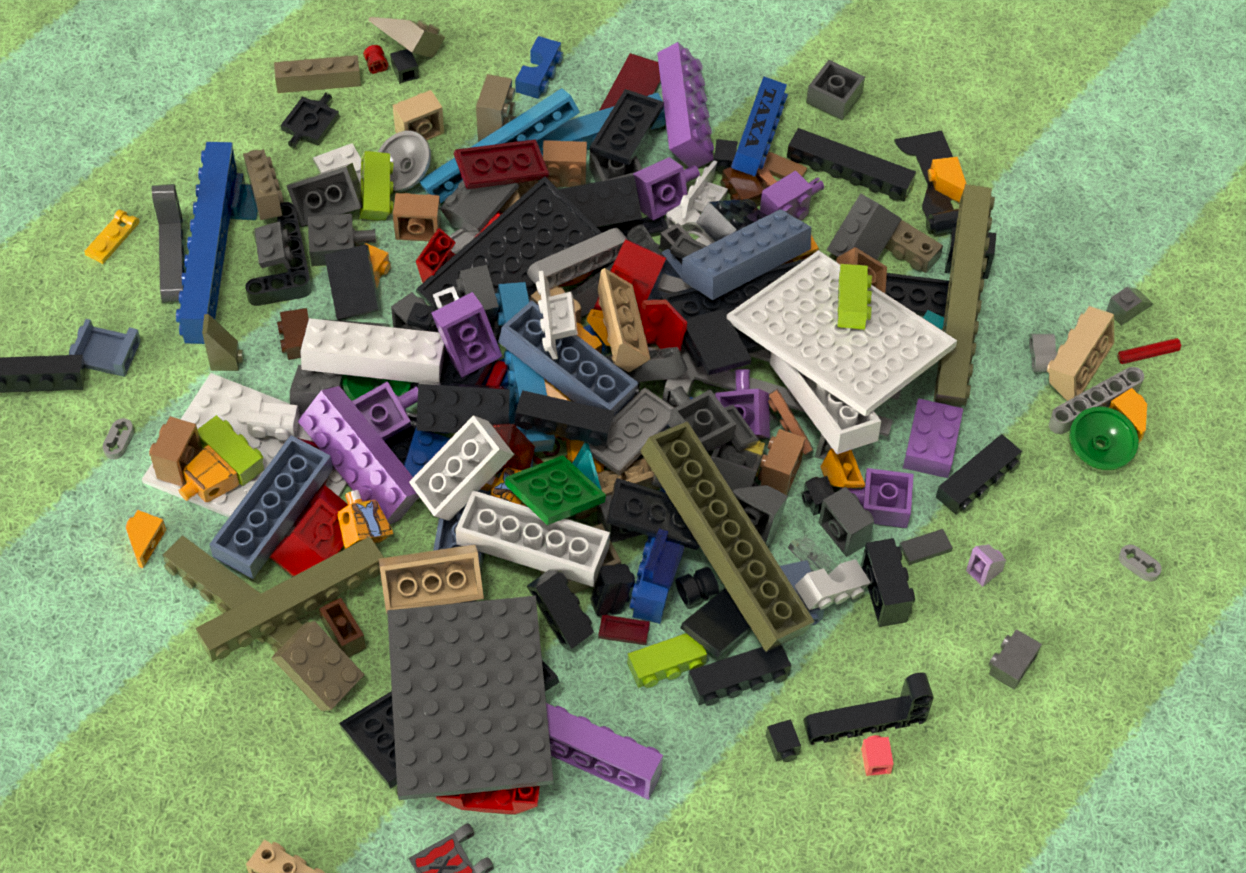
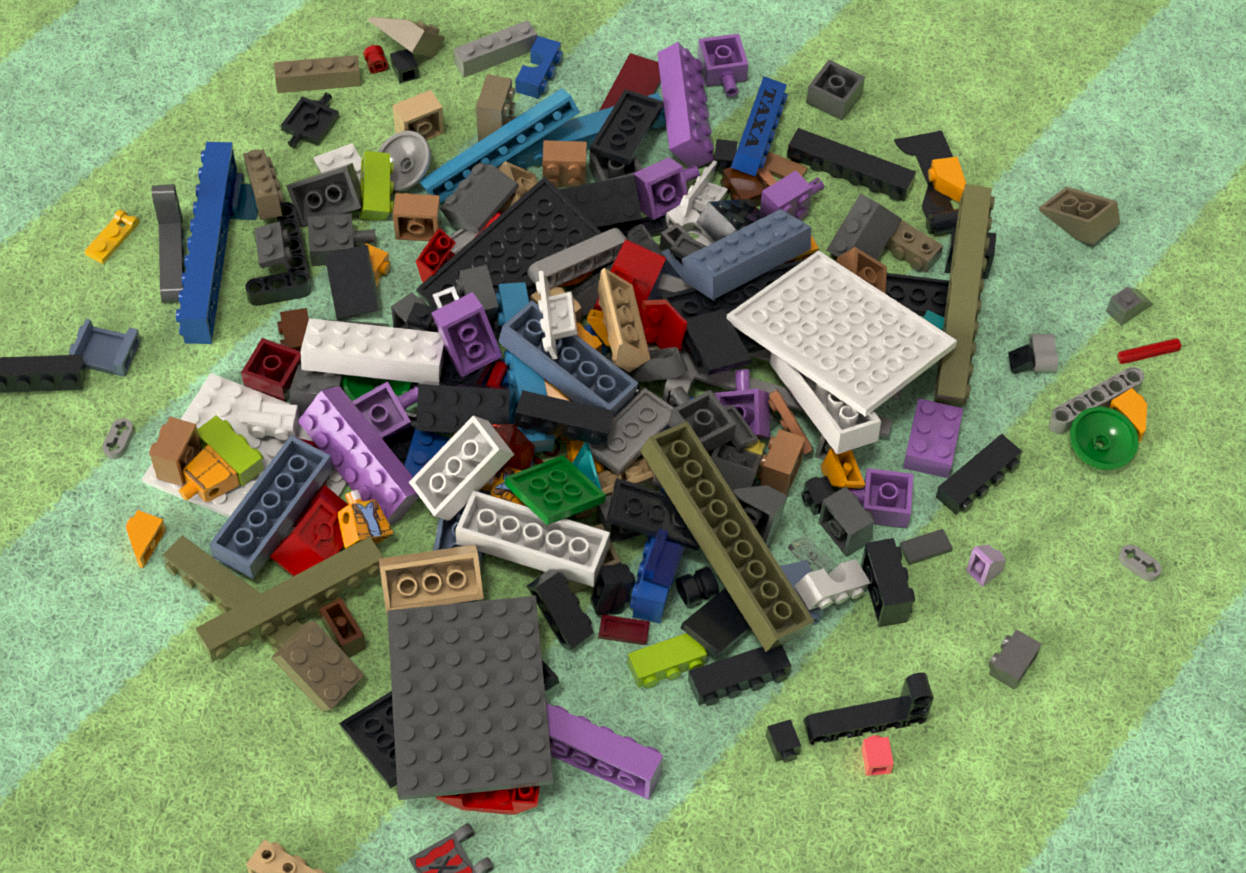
olive slope [202,314,244,371] -> none
dark red tile [454,139,549,189] -> none
lime brick [837,264,872,329] -> none
tan slope [1047,306,1115,401] -> none
none -> dark red brick [241,338,301,402]
none -> light grey brick [454,20,537,78]
none -> medium lavender brick [697,33,748,97]
none -> black plate [1008,344,1035,374]
none -> dark tan slope [1039,187,1120,245]

